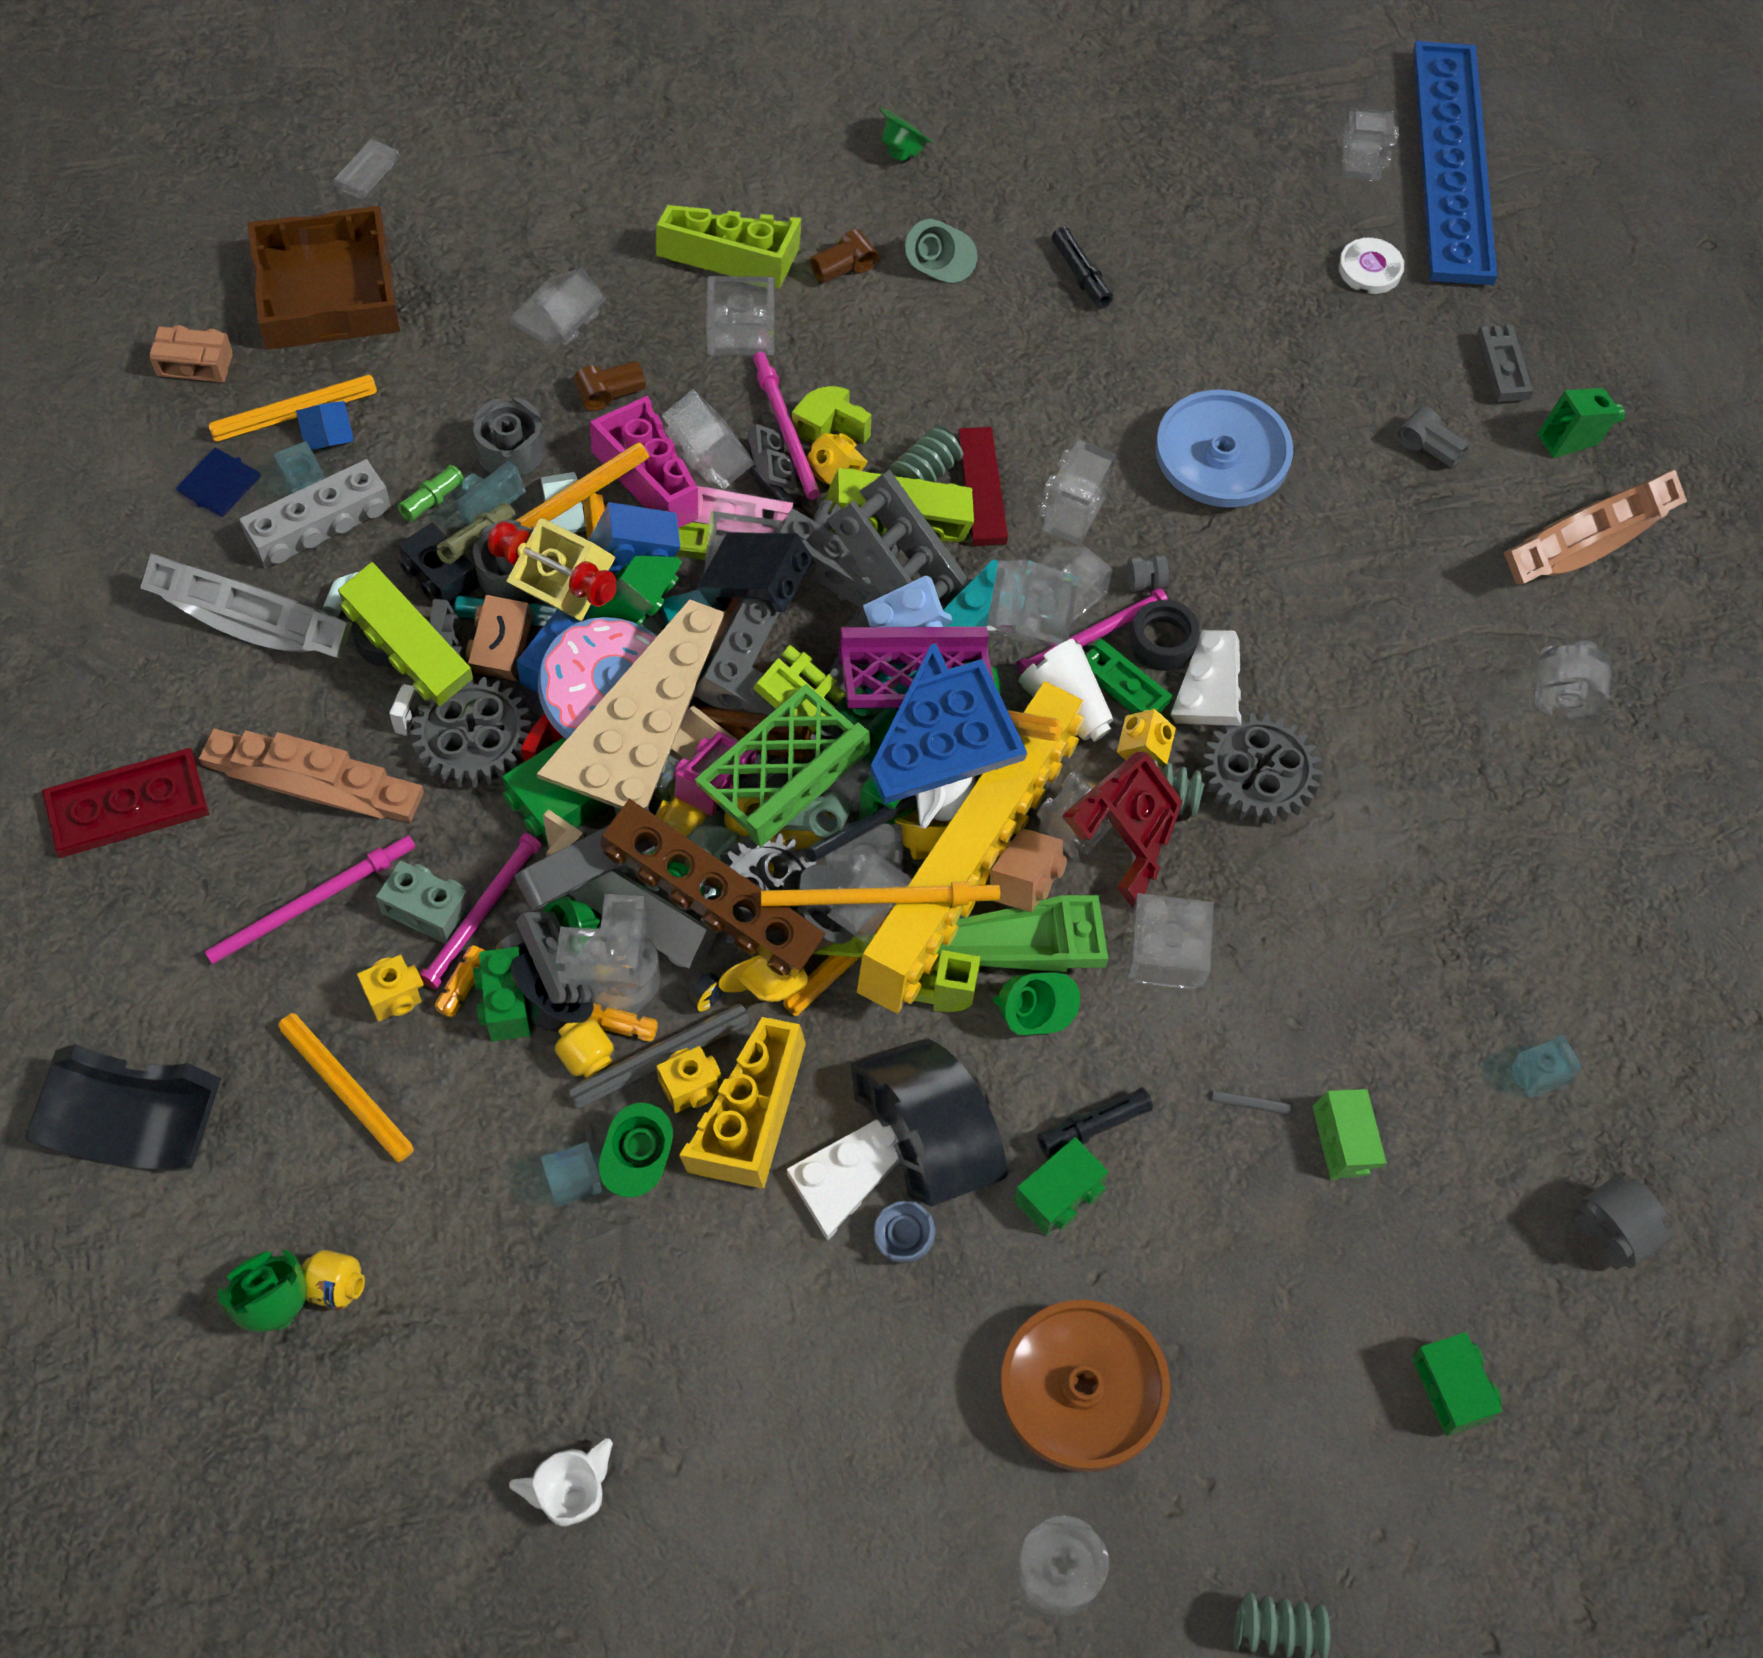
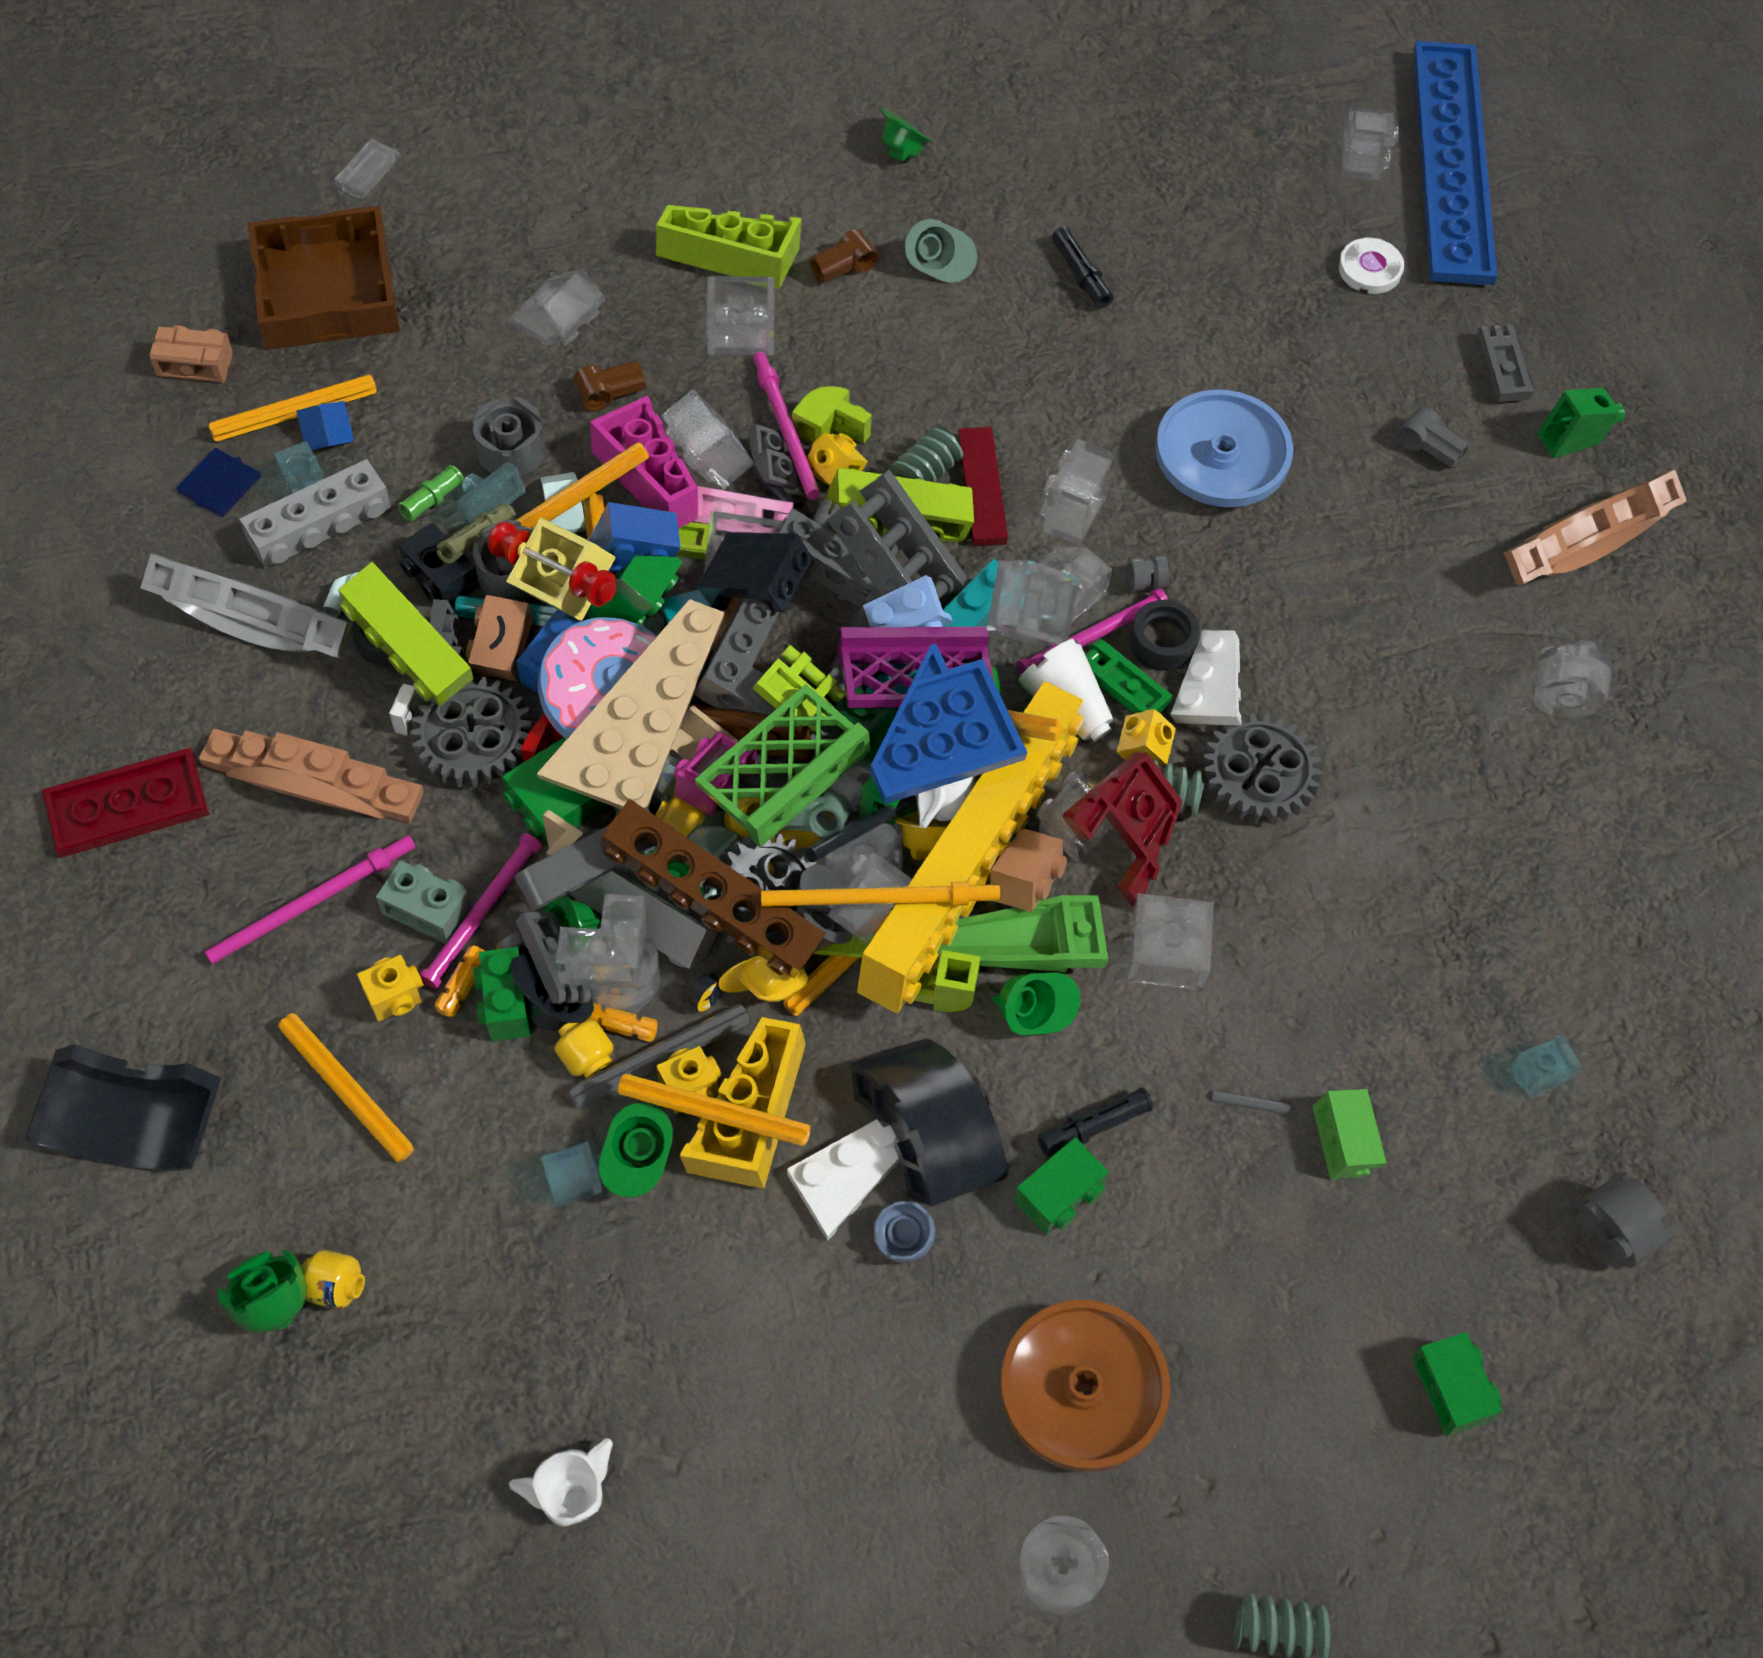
none -> light orange axle [617,1074,811,1146]

